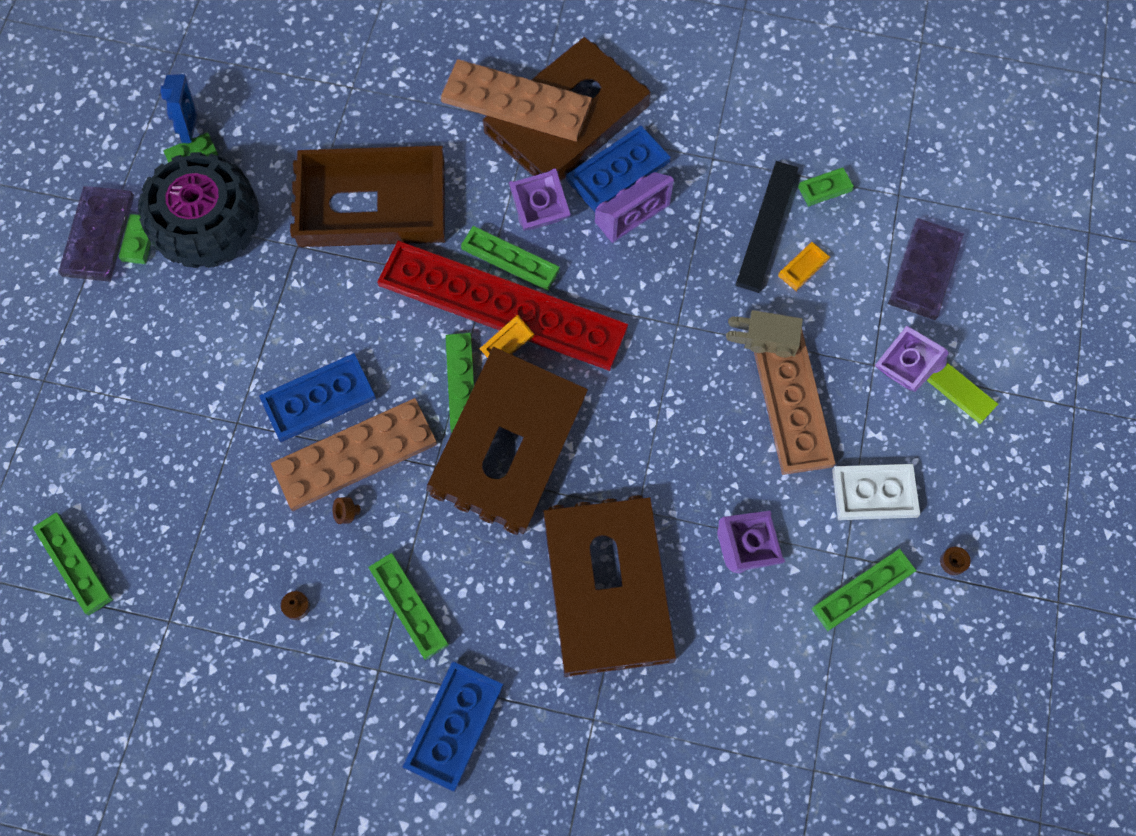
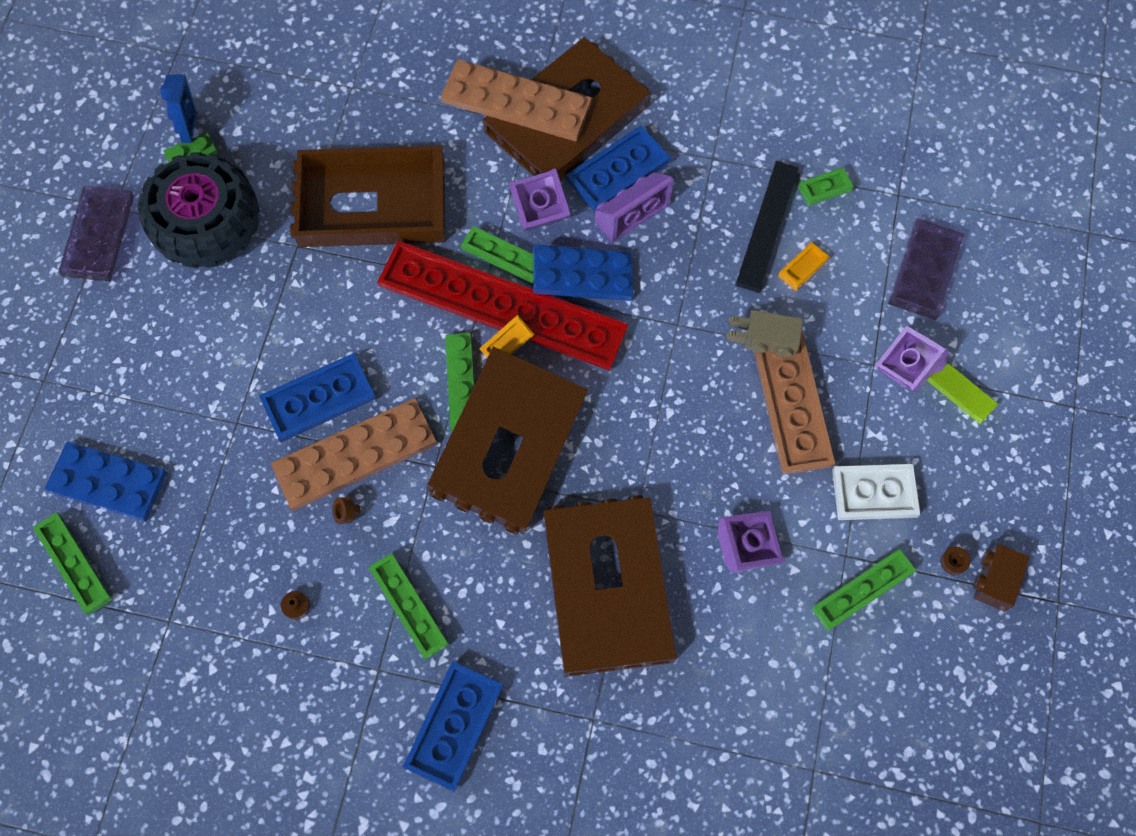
bright green plate [119,214,151,264] -> none
none -> blue plate [44,441,167,521]
none -> blue plate [533,244,633,301]
none -> reddish brown brick [973,544,1029,612]

